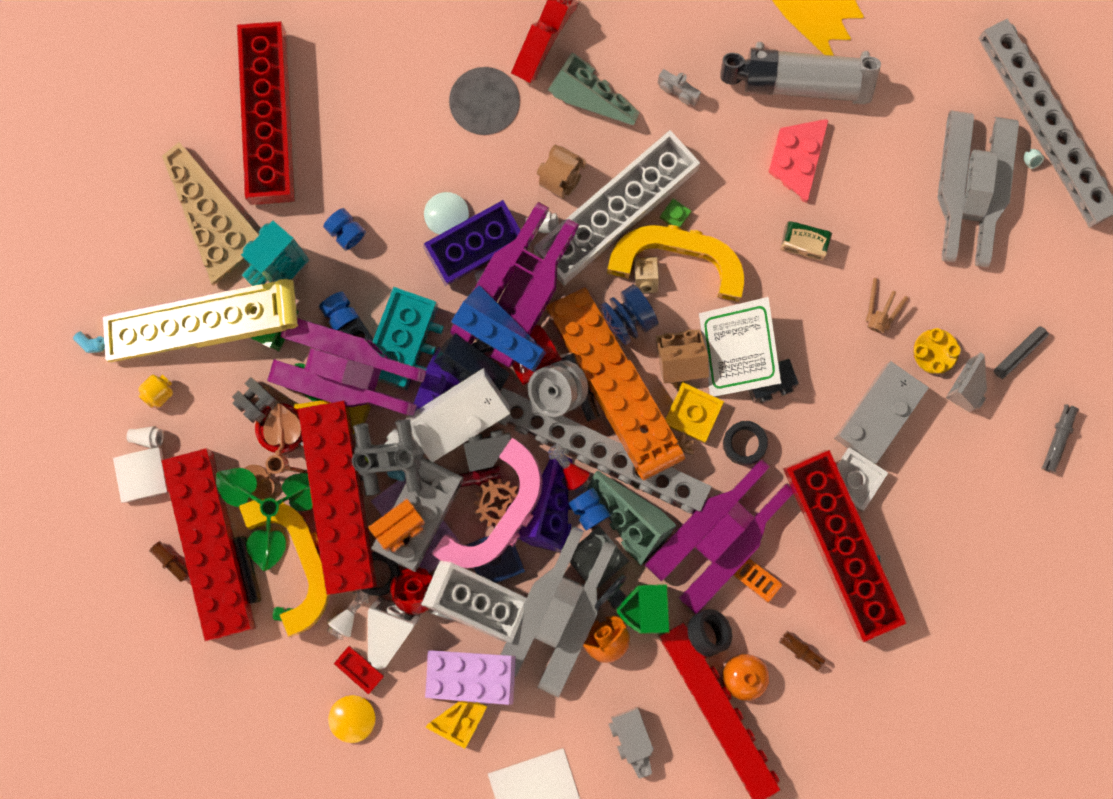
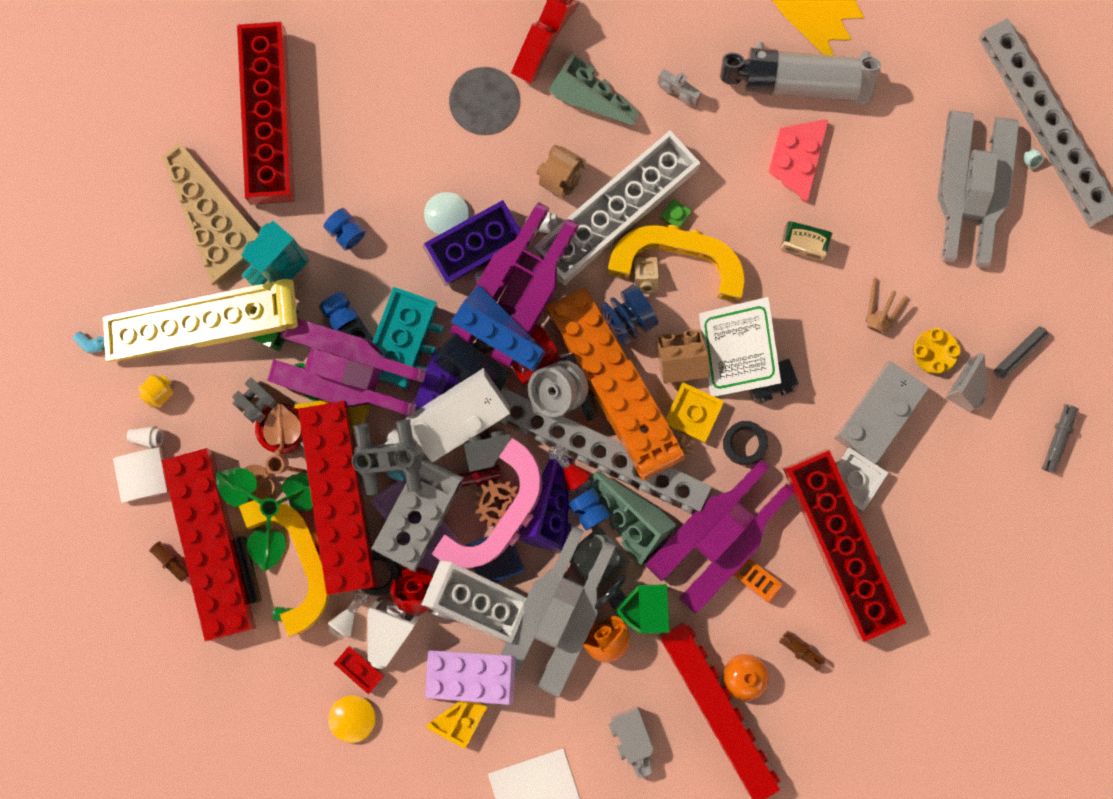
orange brick [368,499,425,552] -> none
black tyre [687,609,732,657] -> none

